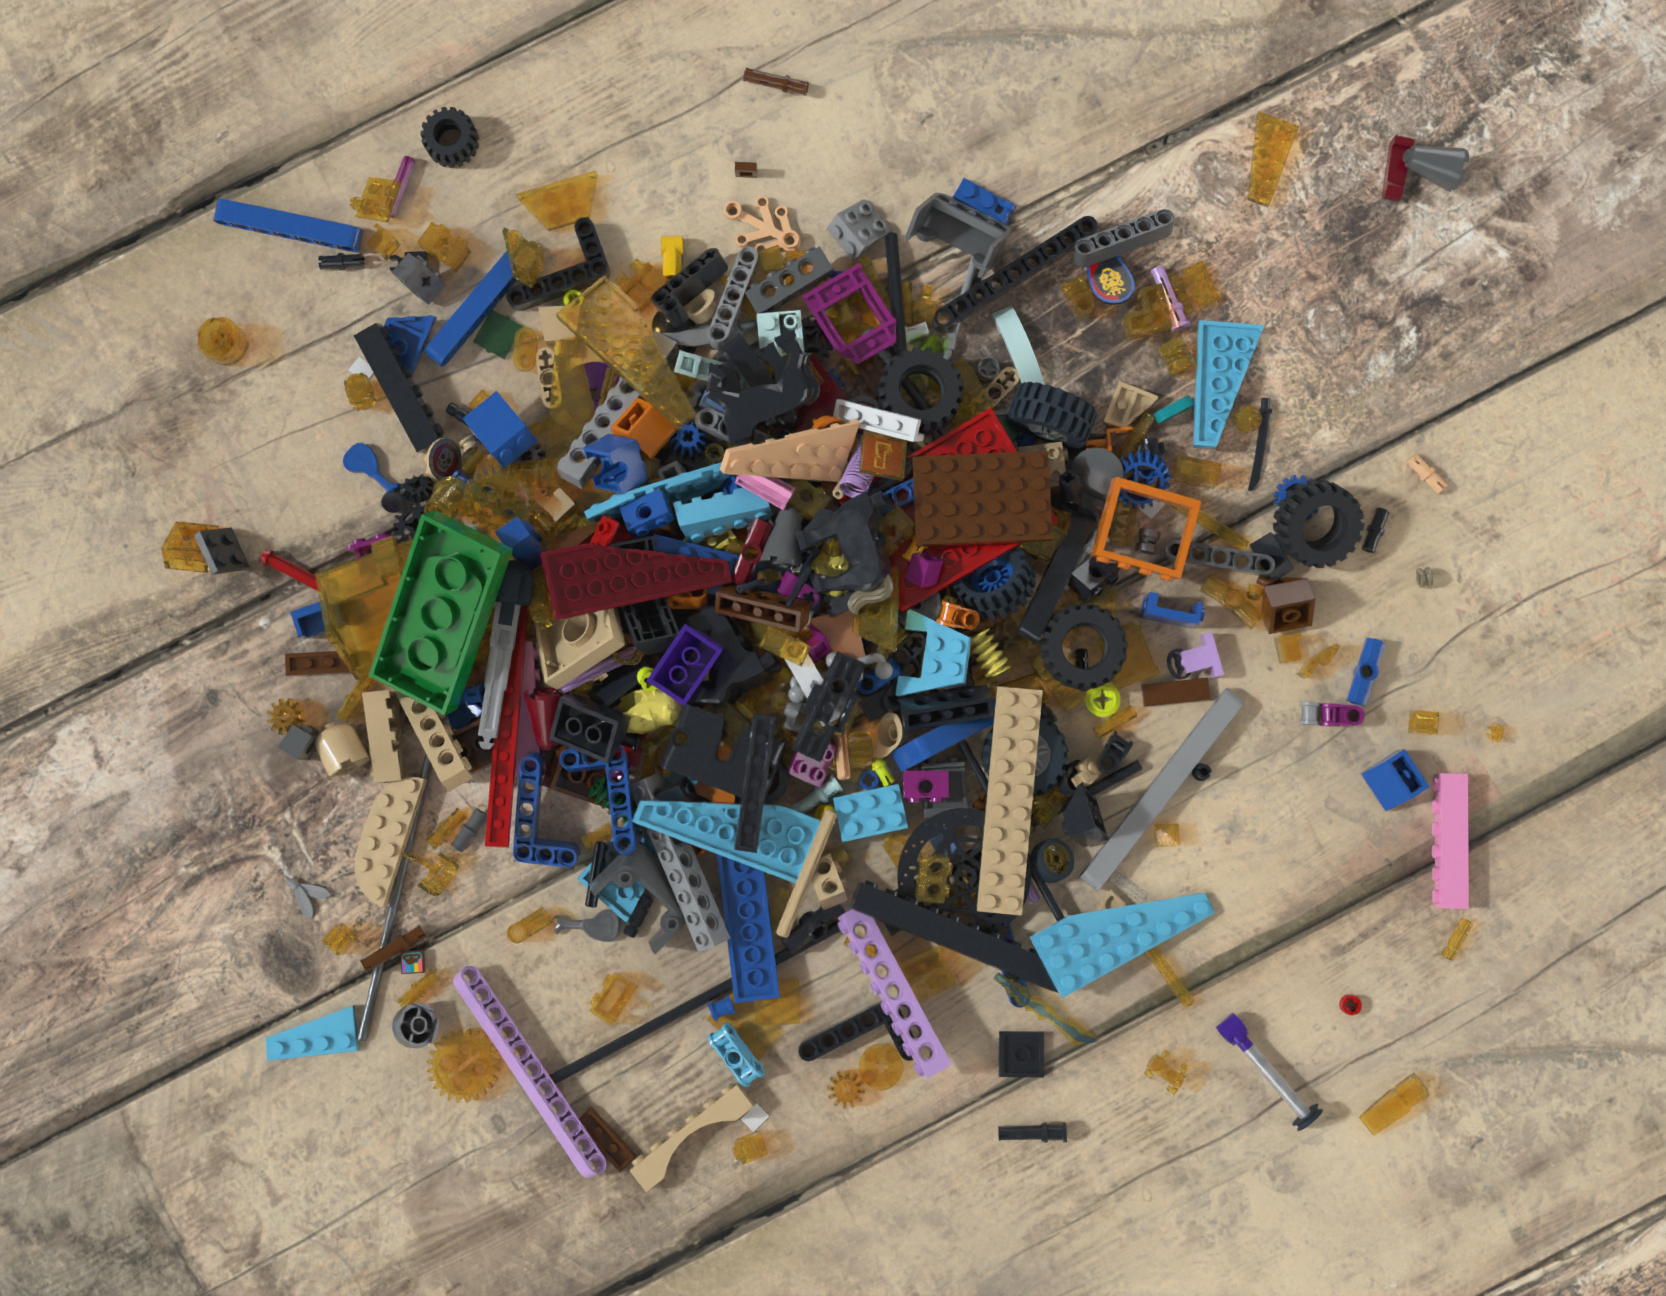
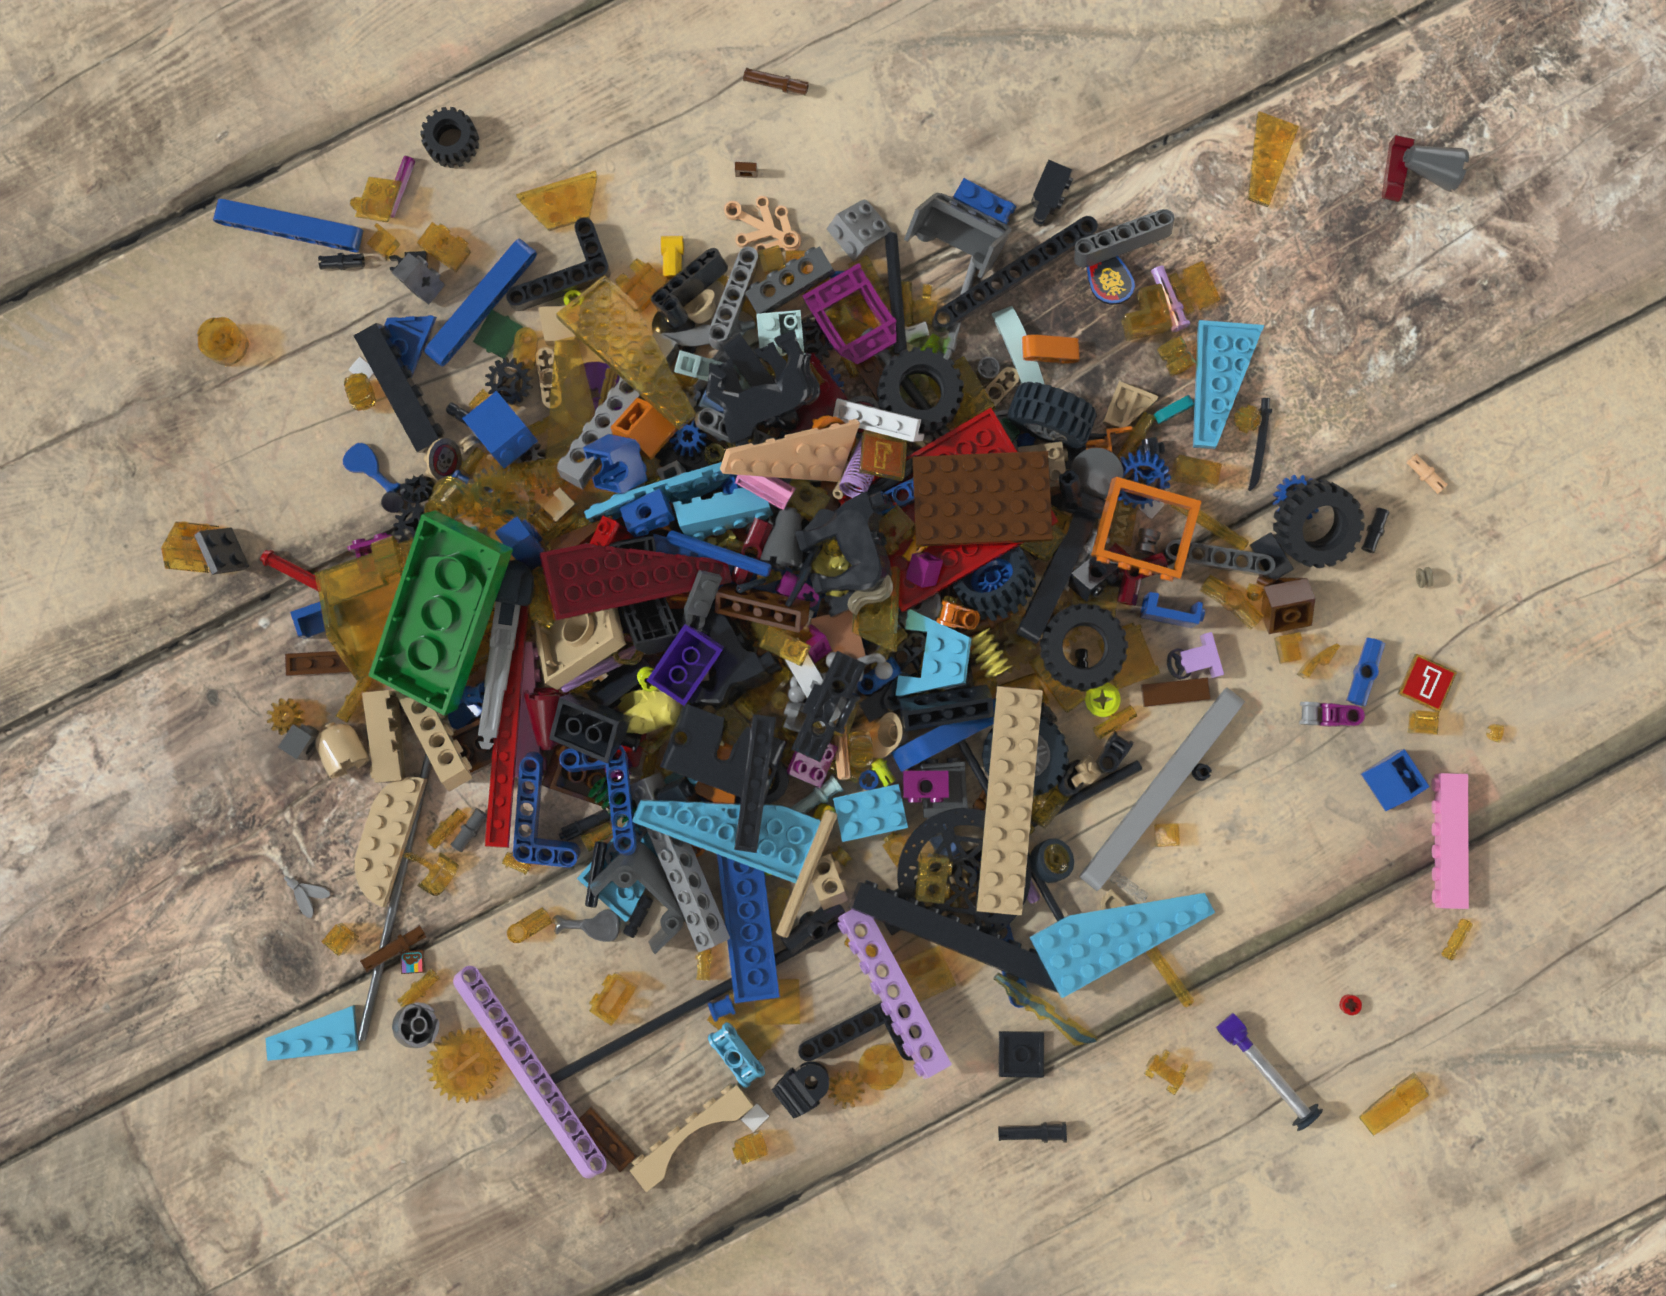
clear yellow slope [502,227,546,288] -> none
clear yellow piece [1060,274,1095,319] -> none
black slope [1062,785,1109,847] -> none
none -> black gear [485,357,534,405]
none -> clear yellow pin [502,852,532,875]
none -> black piece [559,808,611,841]
none -> blue axle [666,531,771,577]
none -> dark grey hinge [680,570,722,632]
none -> clear yellow pin [695,948,713,981]
none -> black piece [772,1061,829,1119]
none -> orange beam [1022,335,1080,364]
none -> black hinge [1031,159,1074,226]
none -> dark red piece [1108,542,1168,606]
none -> red tile [1397,654,1457,713]

